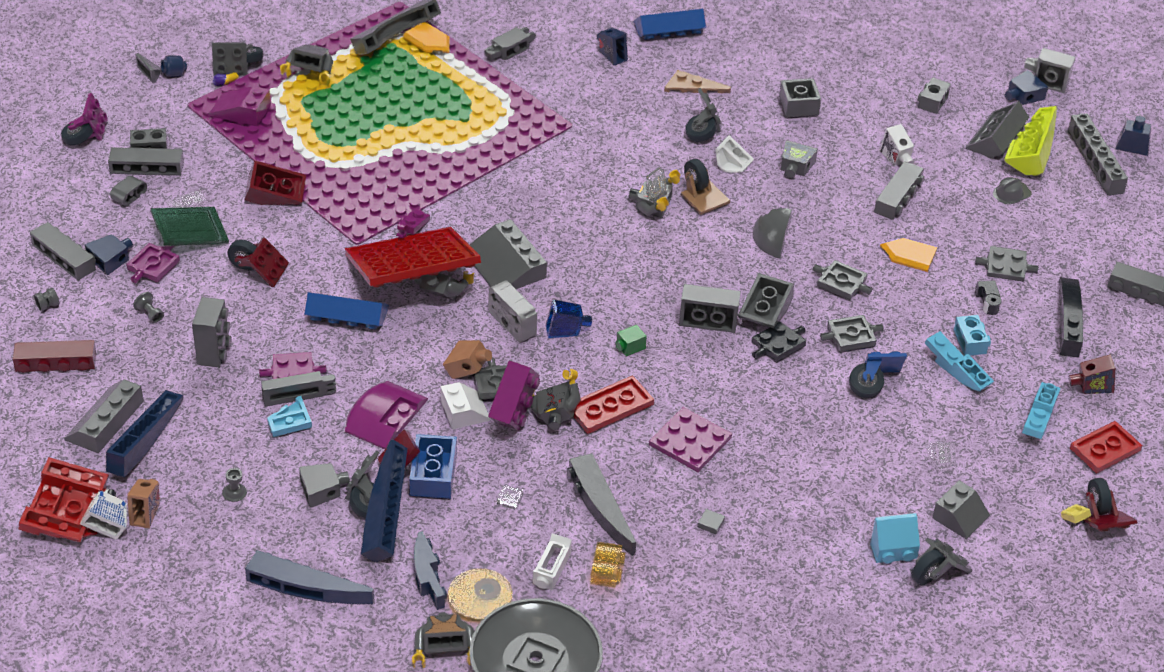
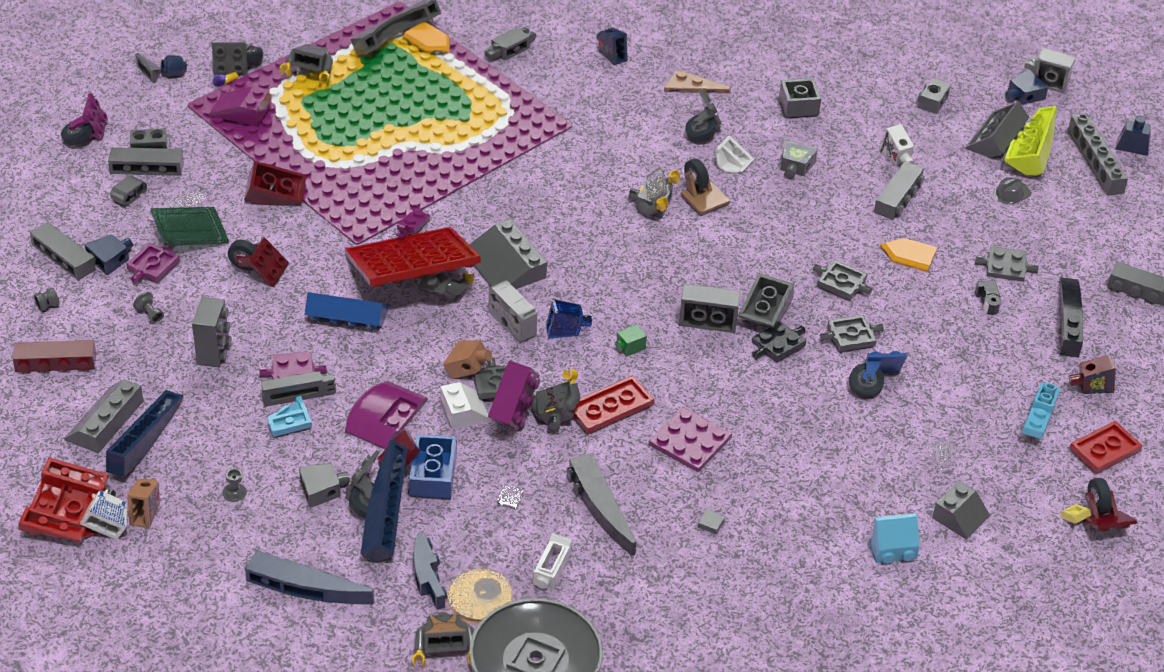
clear yellow brick [590,542,626,588] -> none
blue slope [634,8,706,40] -> none
dark grey brick [753,208,792,259] -> none
plate [911,537,973,586] -> none
medium azure slope [925,331,994,392] -> none
medium azure brick [954,315,991,356] -> none

